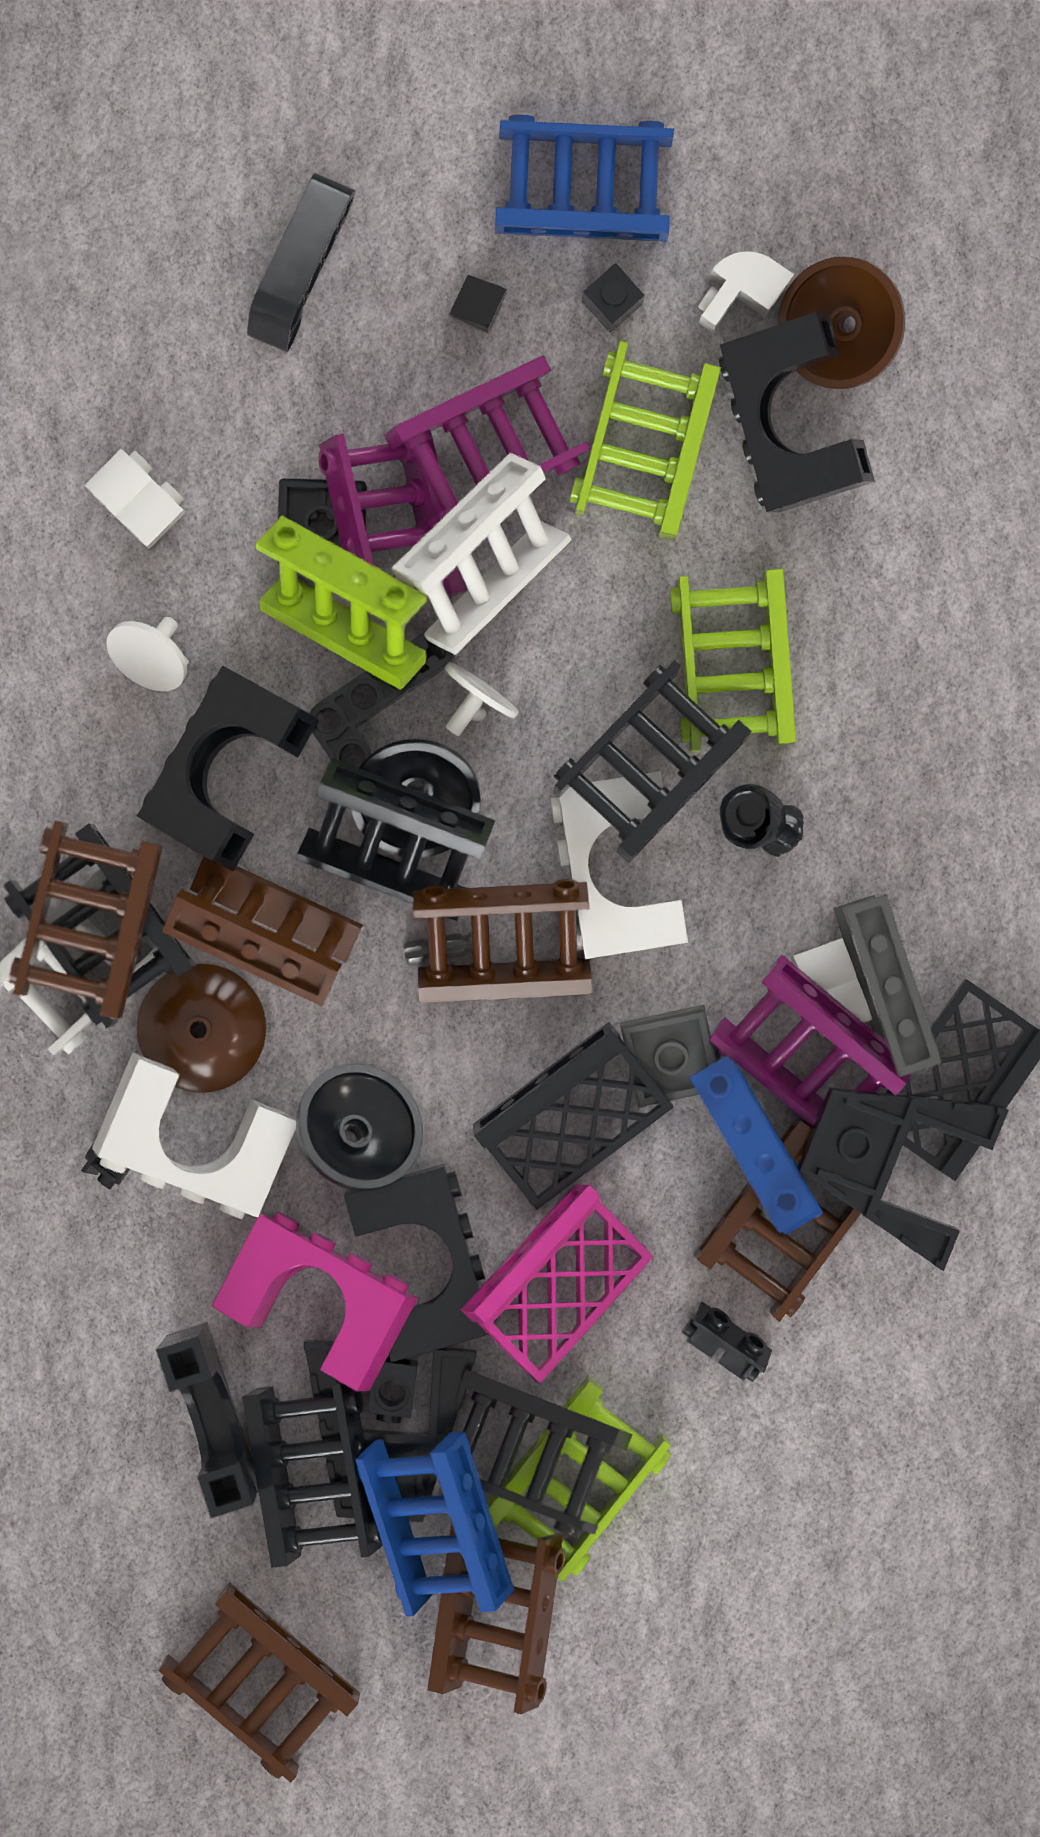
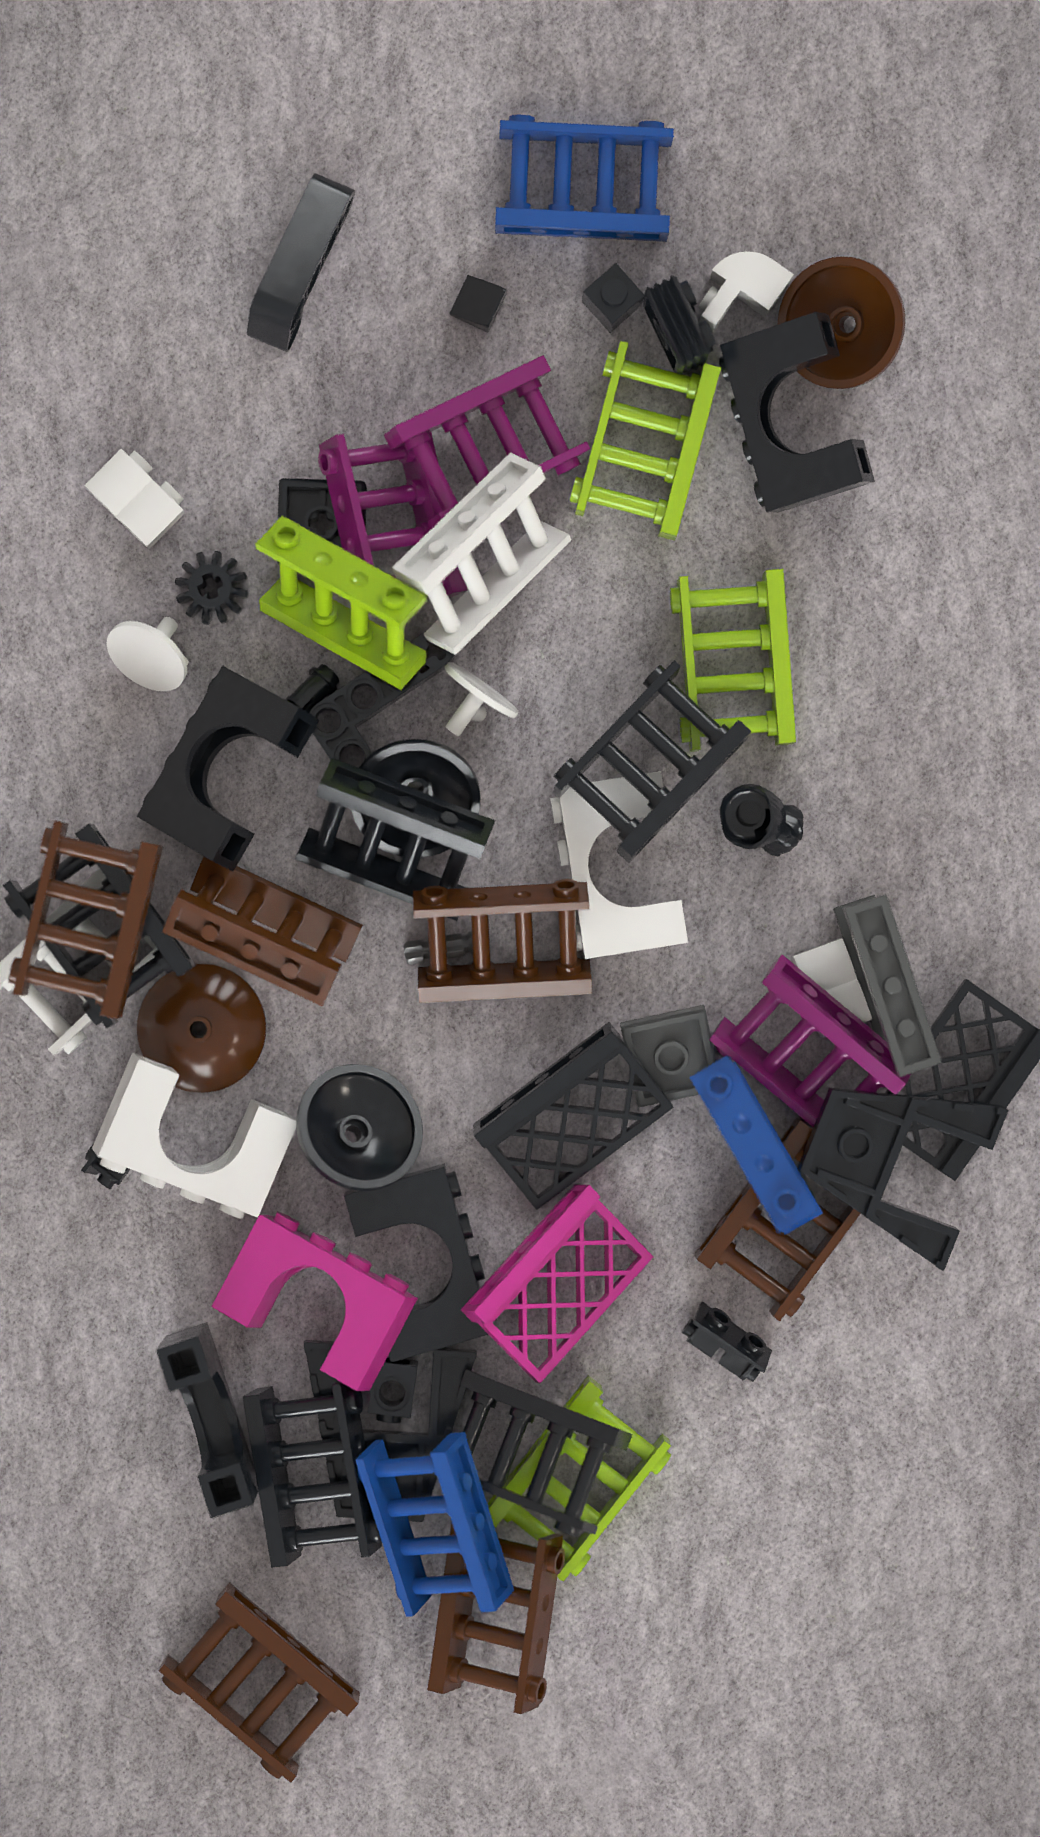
none -> black gear [175,551,249,625]
none -> black pin [285,664,340,713]
none -> black brick [643,275,716,374]

